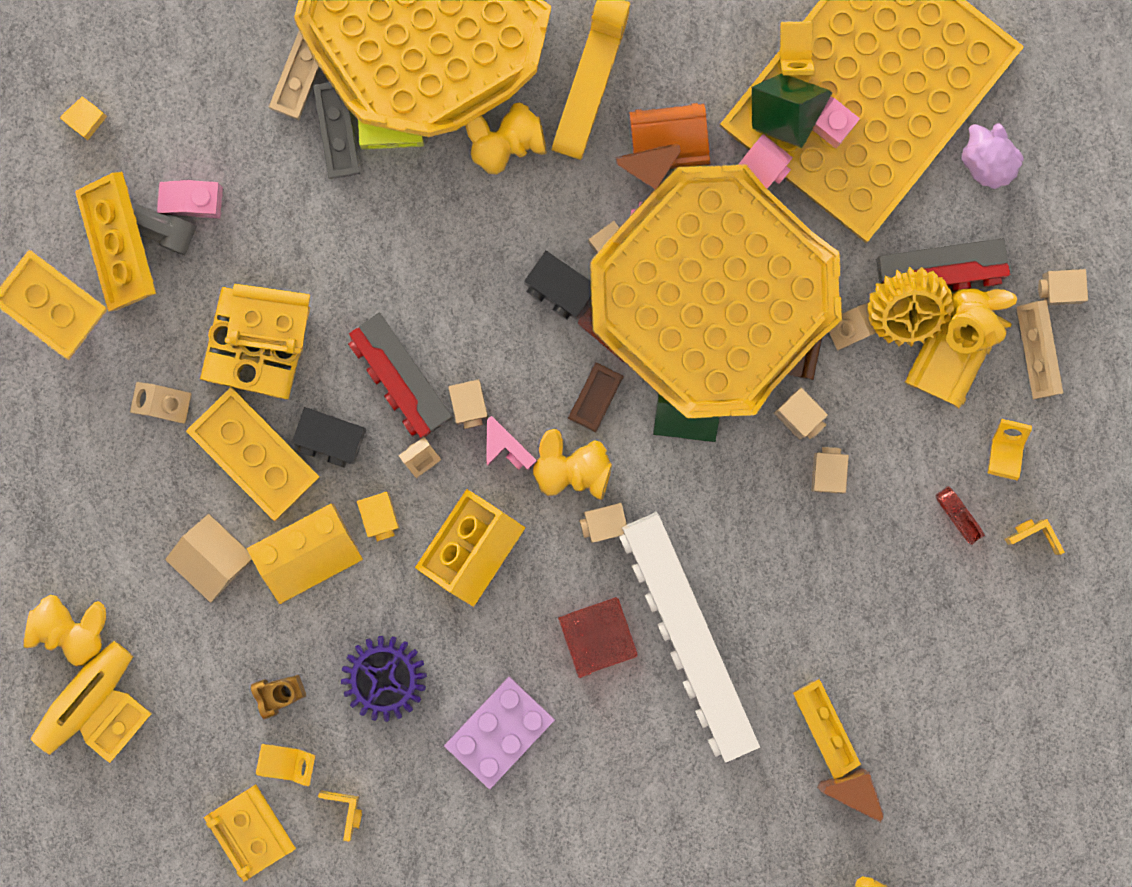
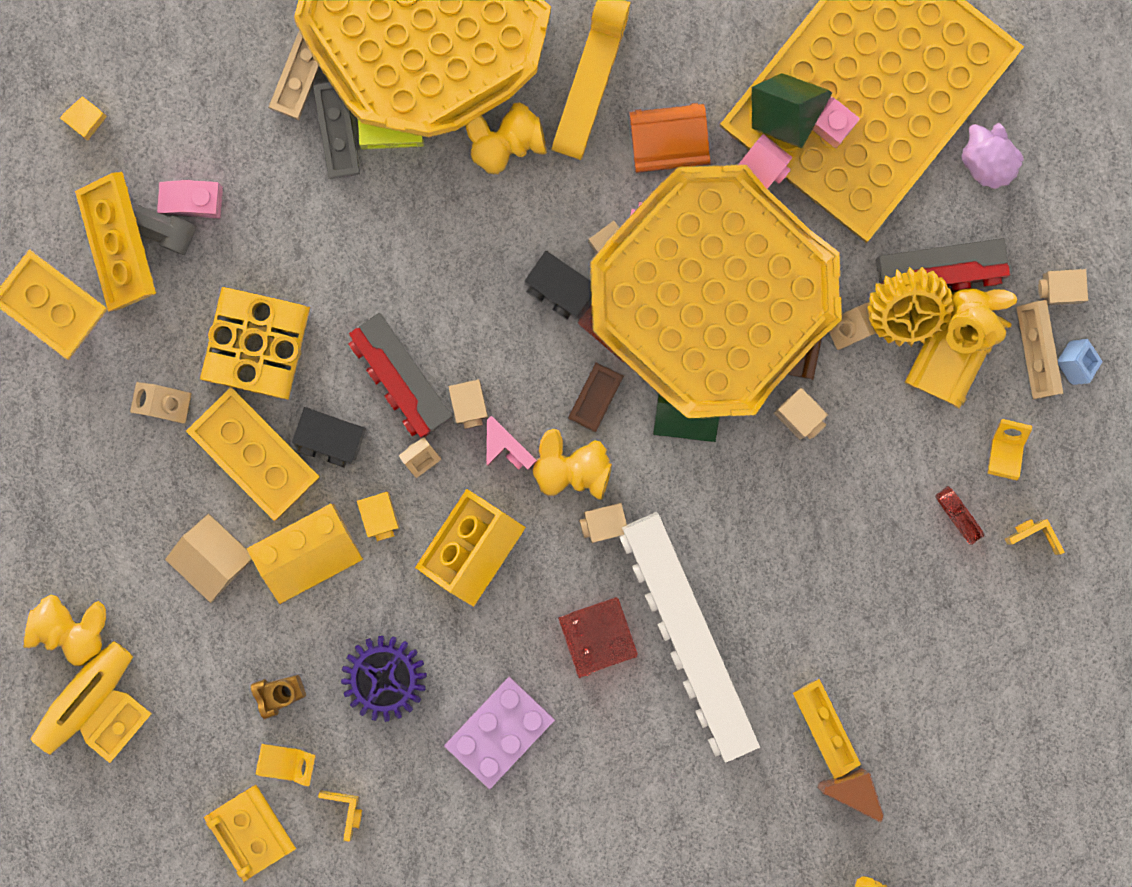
yellow piece [225,284,310,354] -> none
dark orange slope [615,143,681,189] -> none
yellow bracket [780,21,815,75] -> none
tan brick [811,447,849,494] -> none
none -> light blue slope [1058,339,1103,385]

